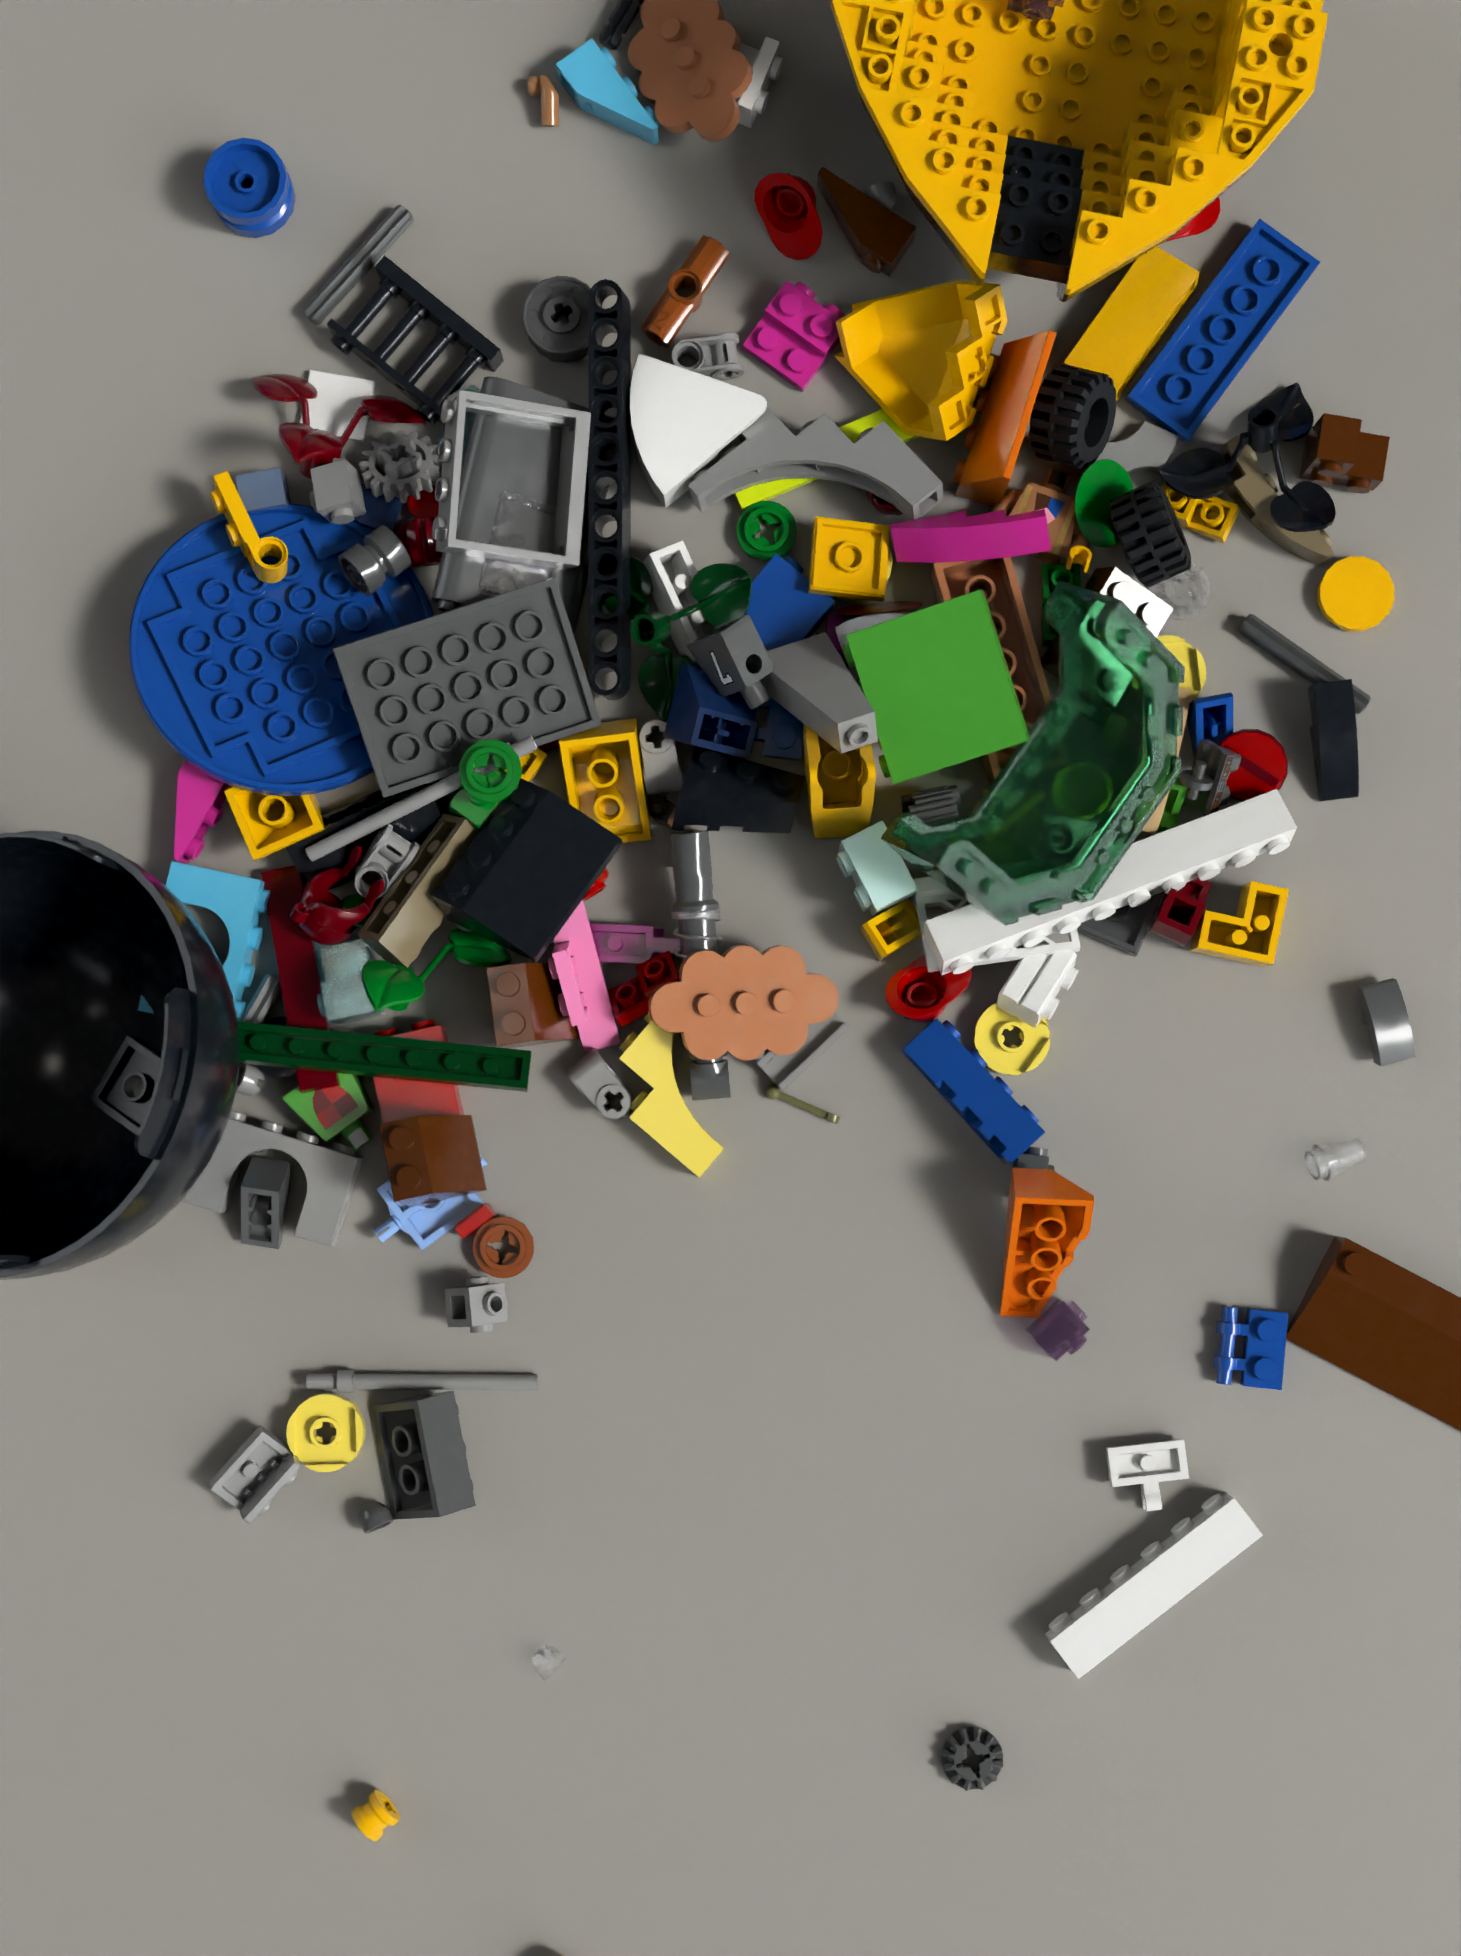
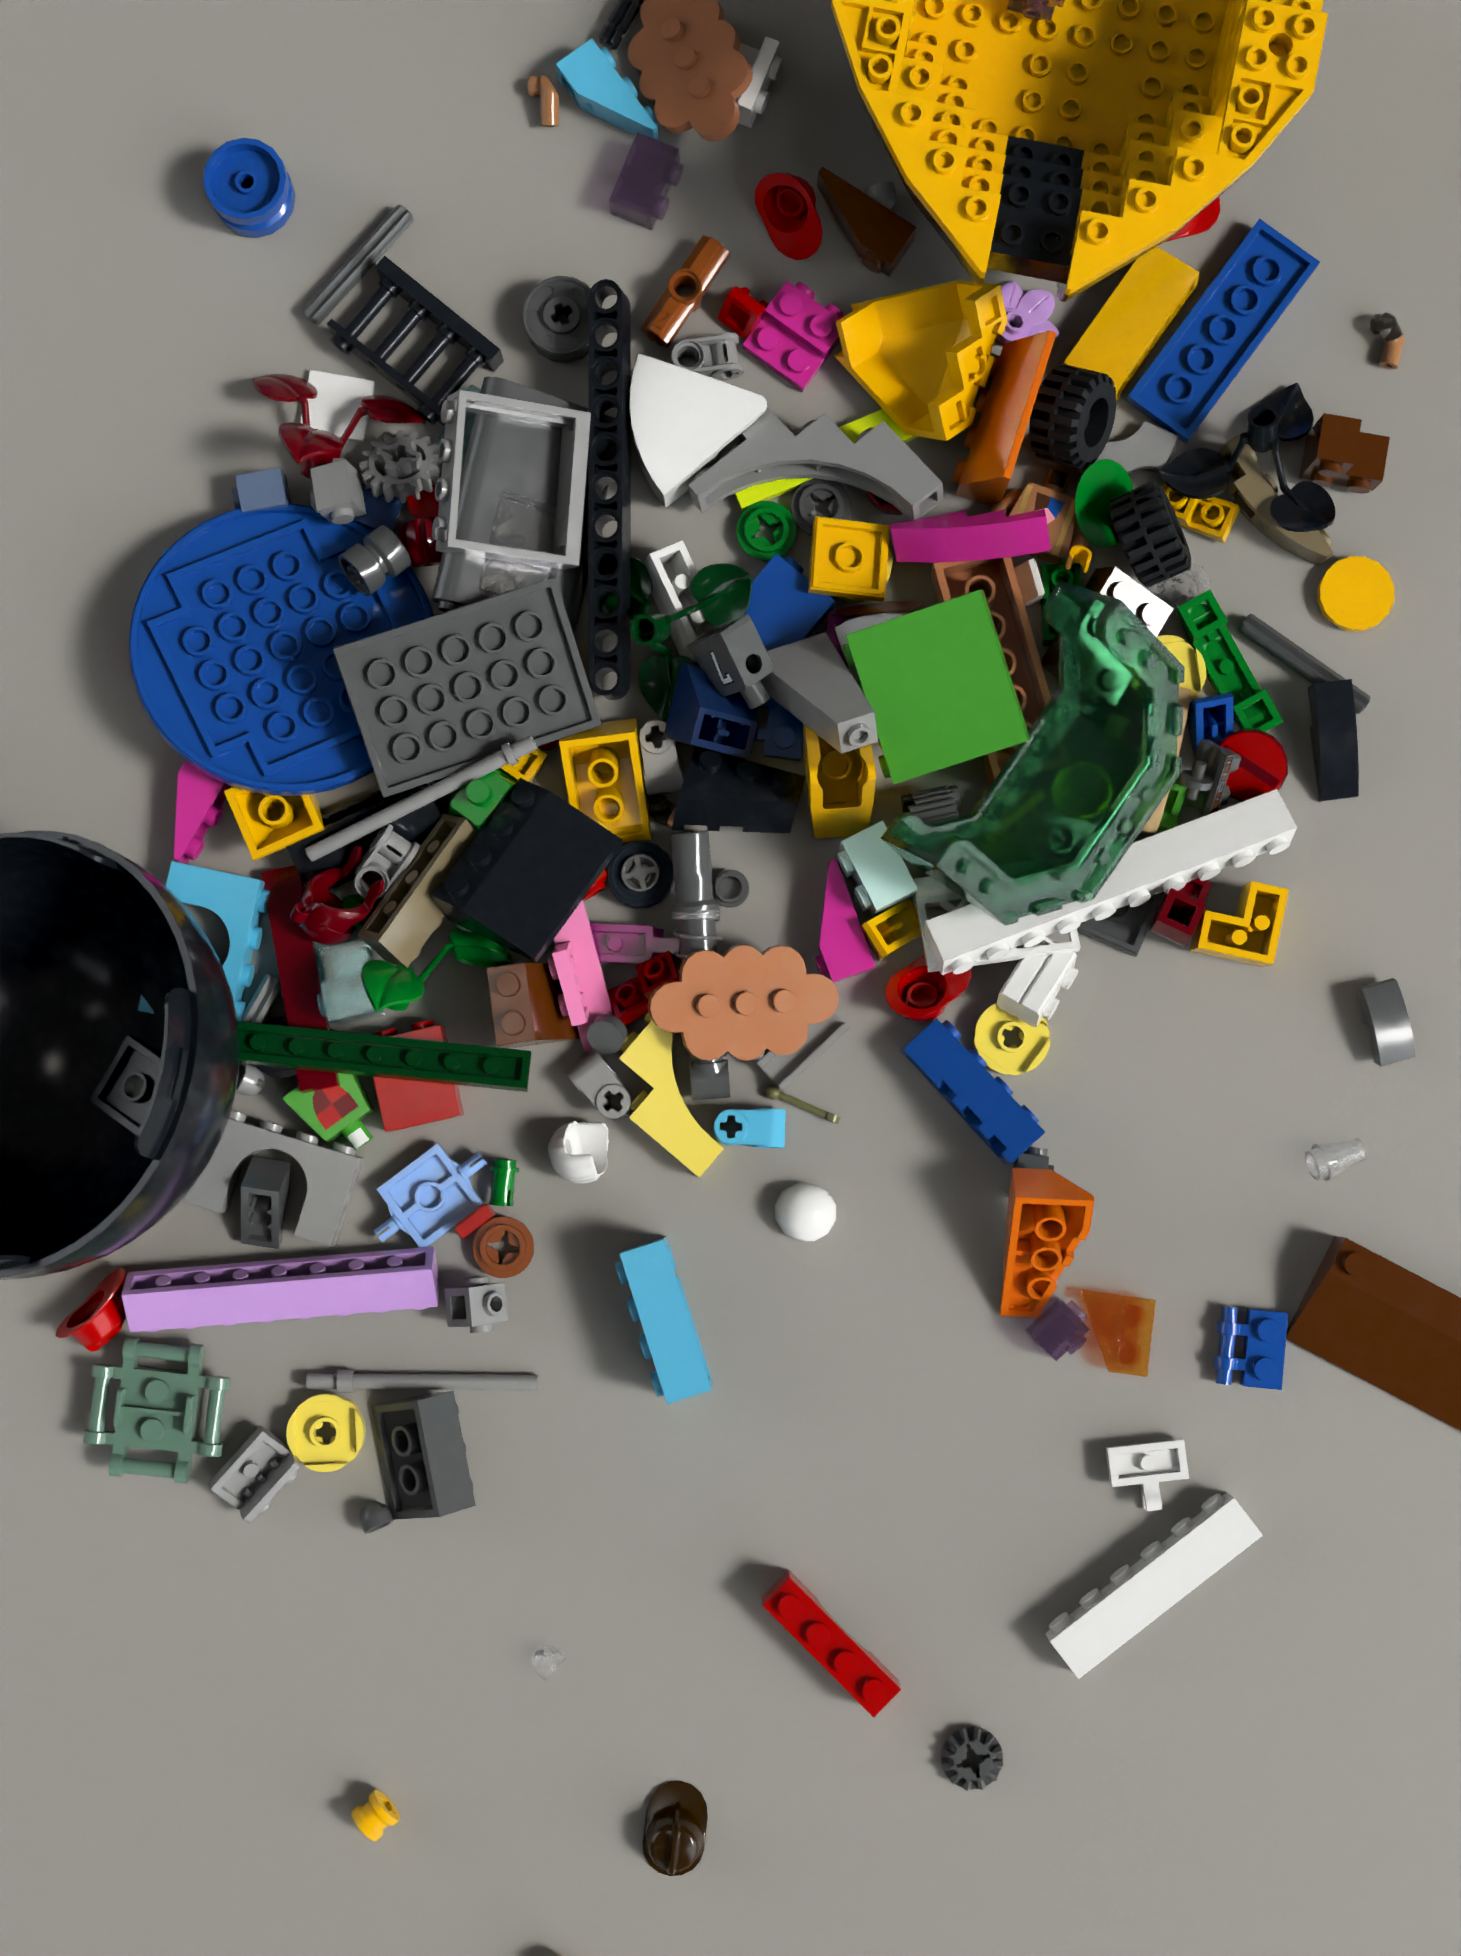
yellow plate [210,471,288,583] -> none
reddish brown slope [379,1115,487,1207] -> none
green gear [459,739,523,803] -> none
none -> red piece [55,1267,125,1352]
none -> sand green brick [83,1336,230,1484]
none -> lavender brick [121,1246,440,1332]
none -> green pin [489,1158,520,1206]
none -> white hair [548,1121,609,1184]
none -> dark grey tile [587,1014,627,1054]
none -> black wheel [607,841,674,909]
none -> clear purple brick [609,132,684,230]
none -> medium azure piece [615,1236,713,1404]
none -> dark brown piece [643,1781,708,1876]
none -> dark grey plate [712,870,749,908]
none -> medium azure piece [712,1108,786,1148]
none -> red tile [717,286,769,340]
none -> red arch [762,1570,901,1718]
none -> white hair [775,1183,836,1241]
none -> dark grey gear [791,478,851,536]
none -> dark pink slope [814,859,876,983]
none -> lavender plate [996,281,1059,344]
none -> slope [1014,559,1045,607]
none -> clear orange wing [1081,1290,1156,1377]
none -> green slope [1176,589,1283,732]
none -> arm [1369,312,1405,370]

